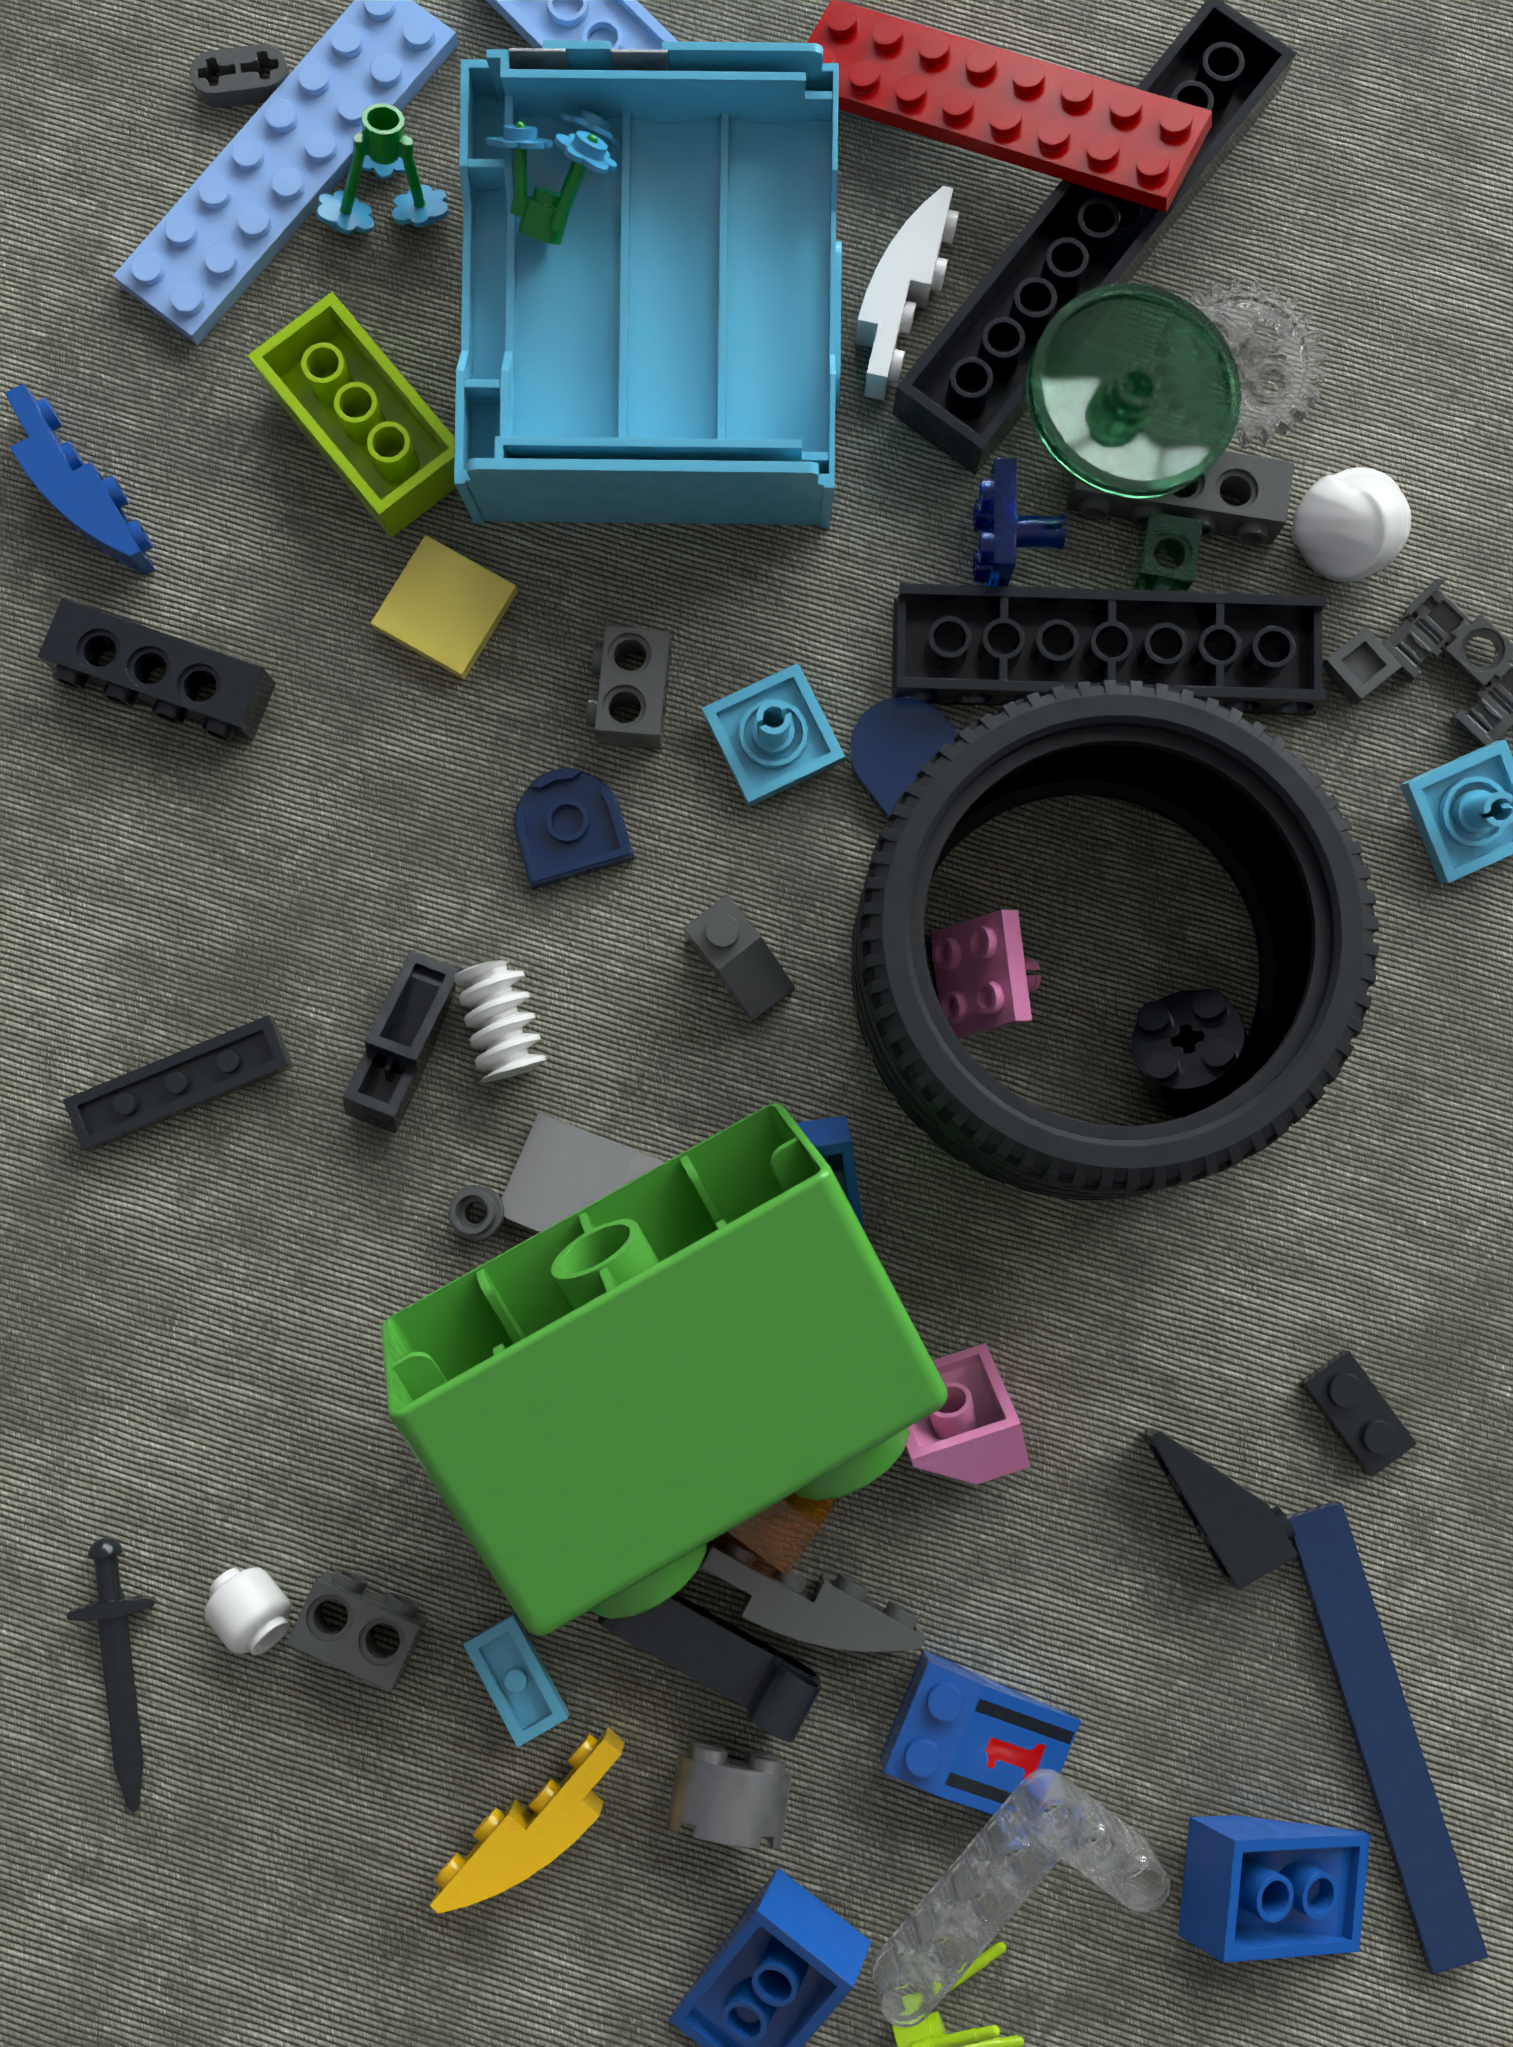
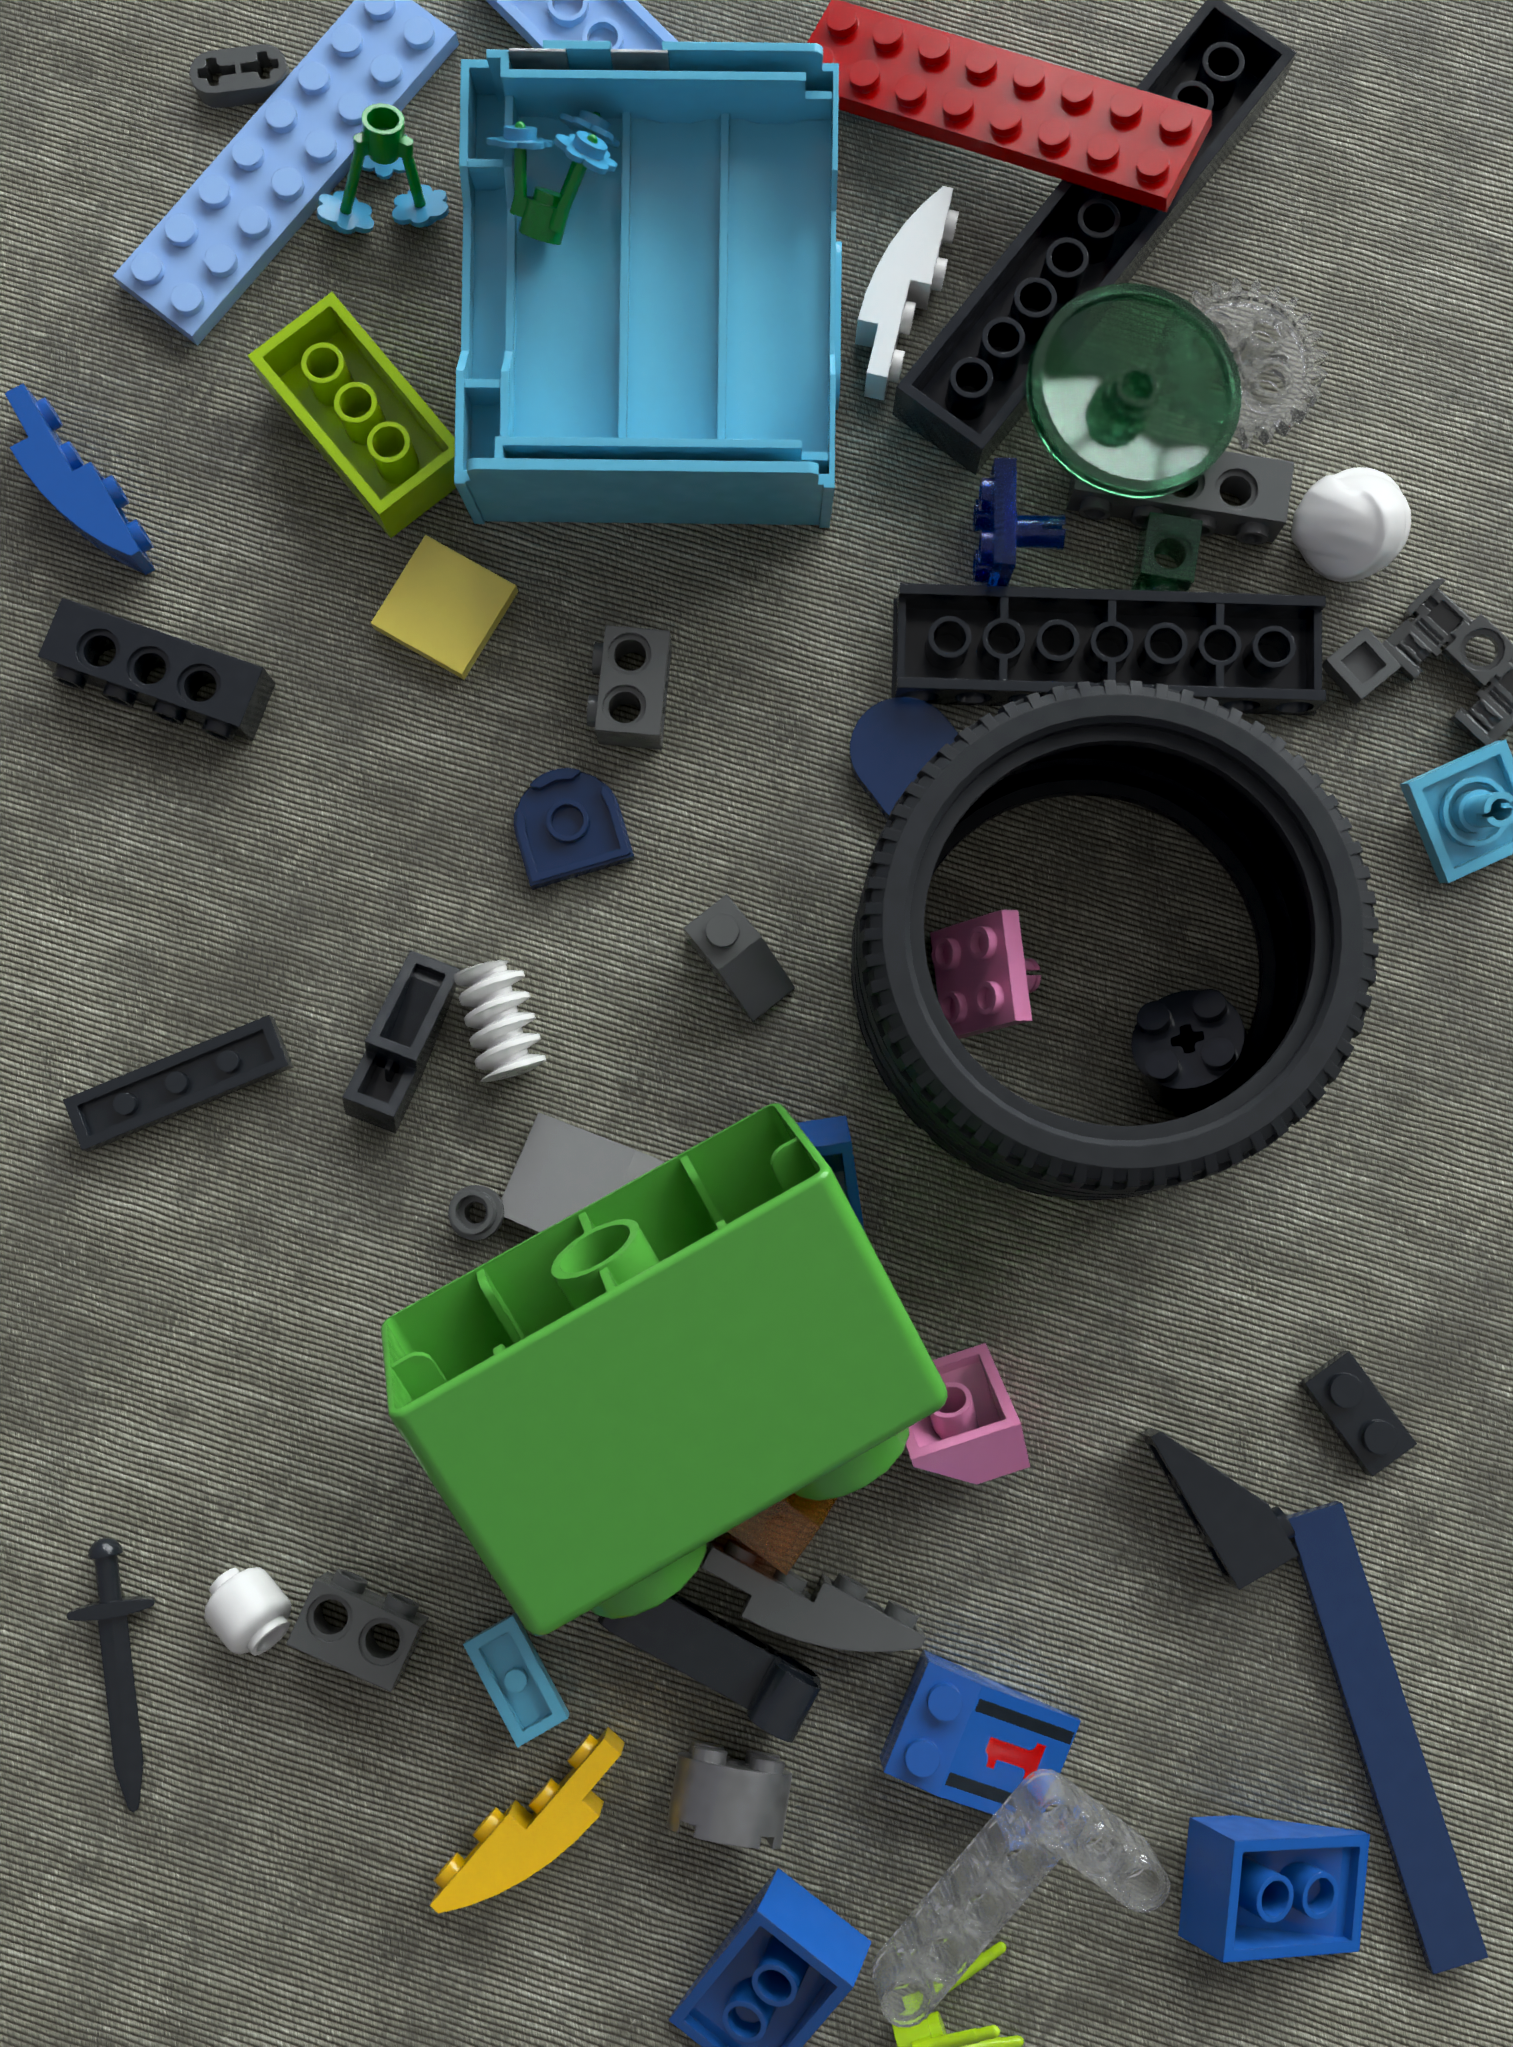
medium azure plate [702,663,845,808] -> none

